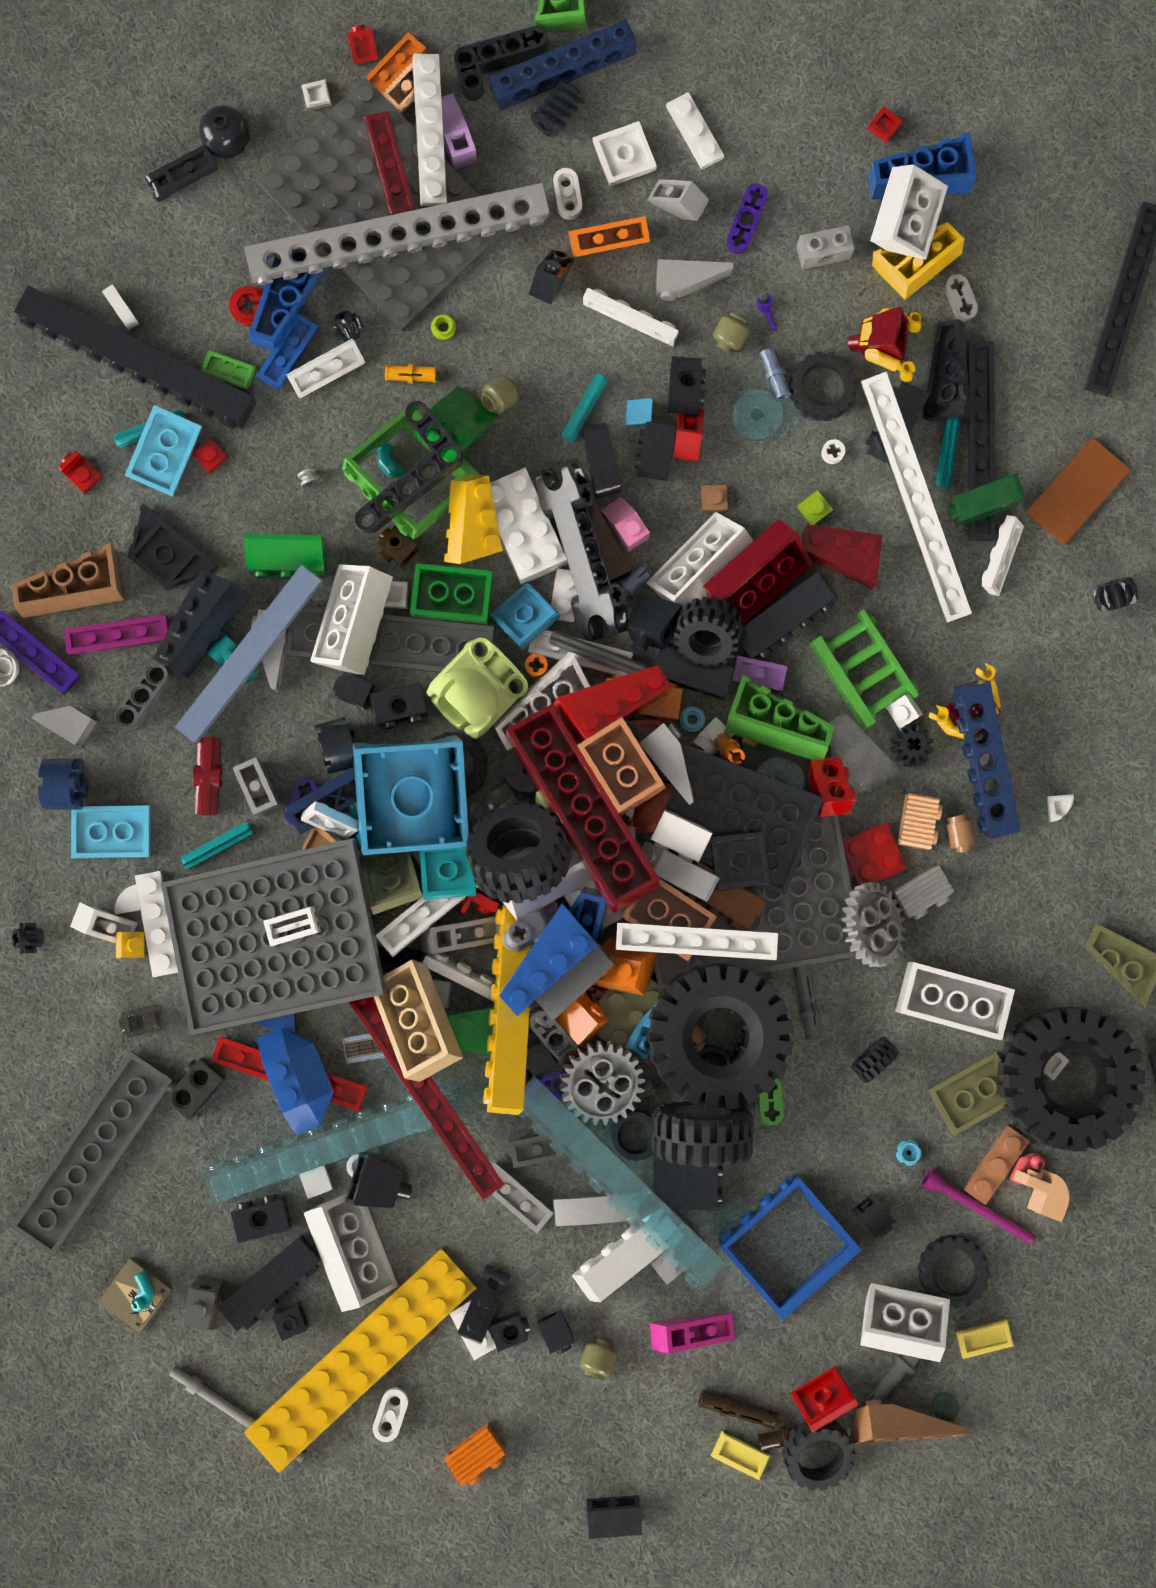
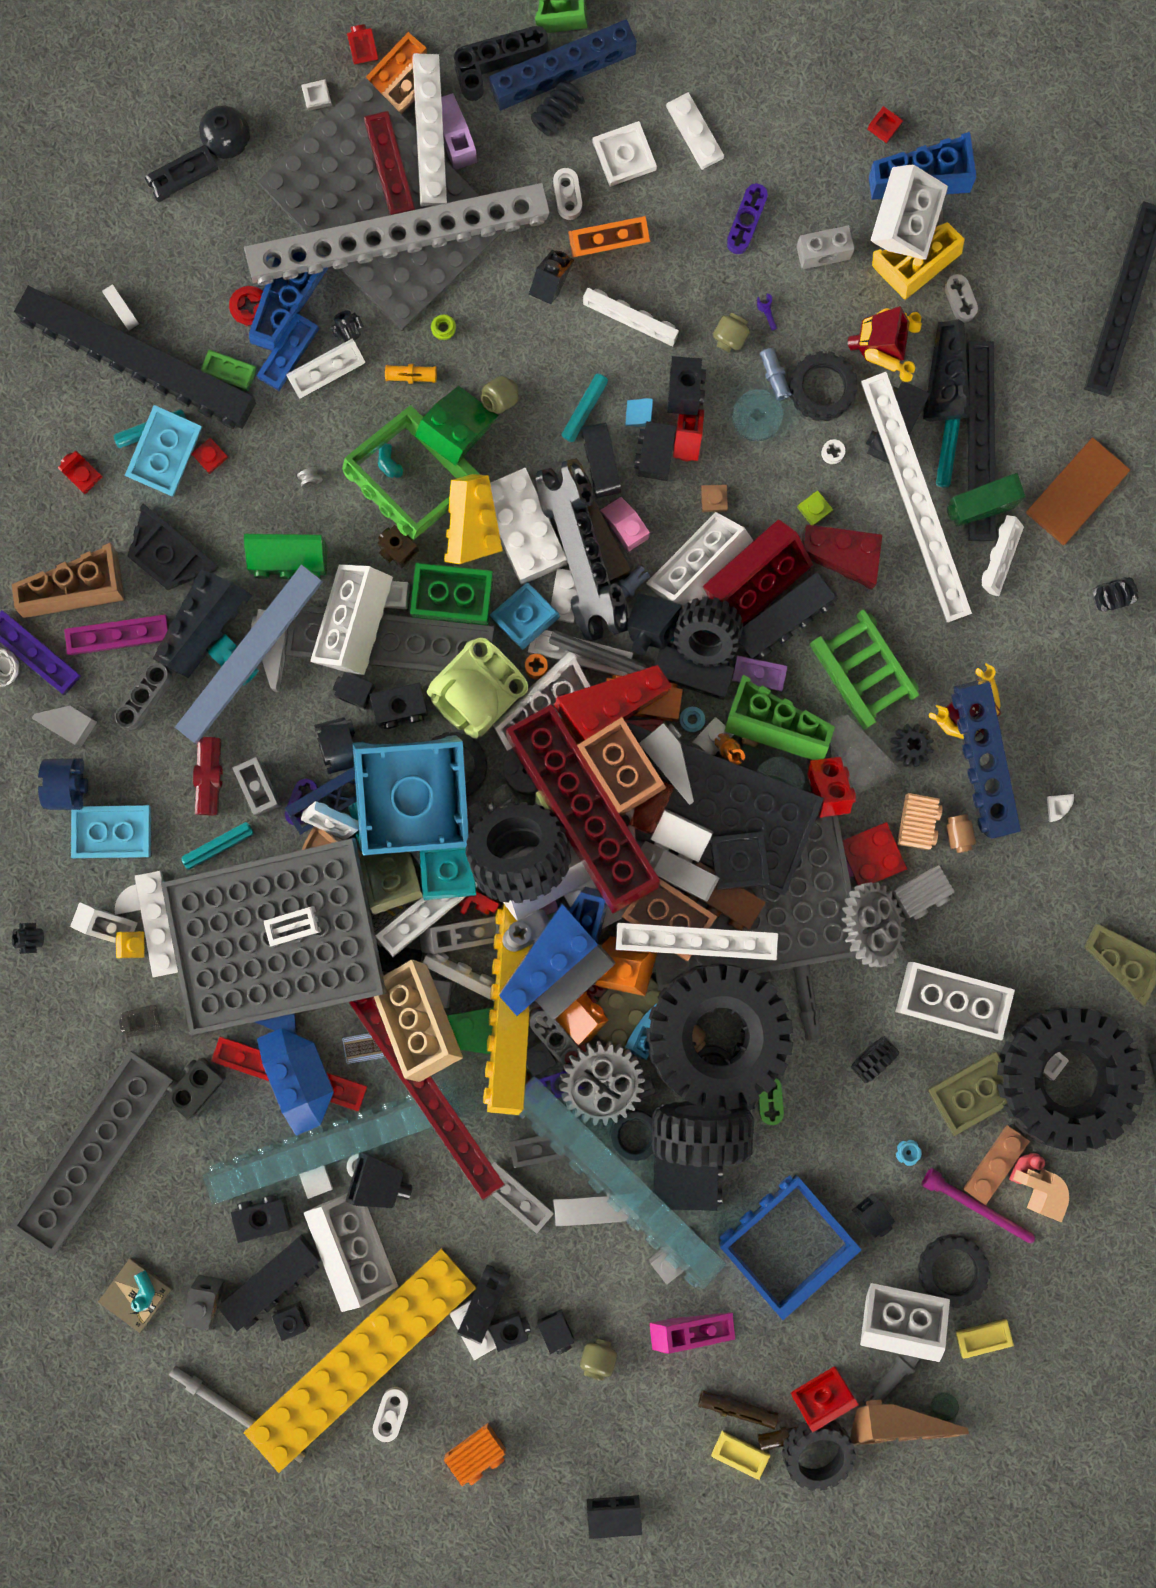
black beam [355,401,463,534] -> none
white wedge [572,1210,683,1302] -> none
light grey slope [647,179,709,221] -> none
light grey slope [656,259,733,301] -> none
white plate [886,693,923,729] -> none

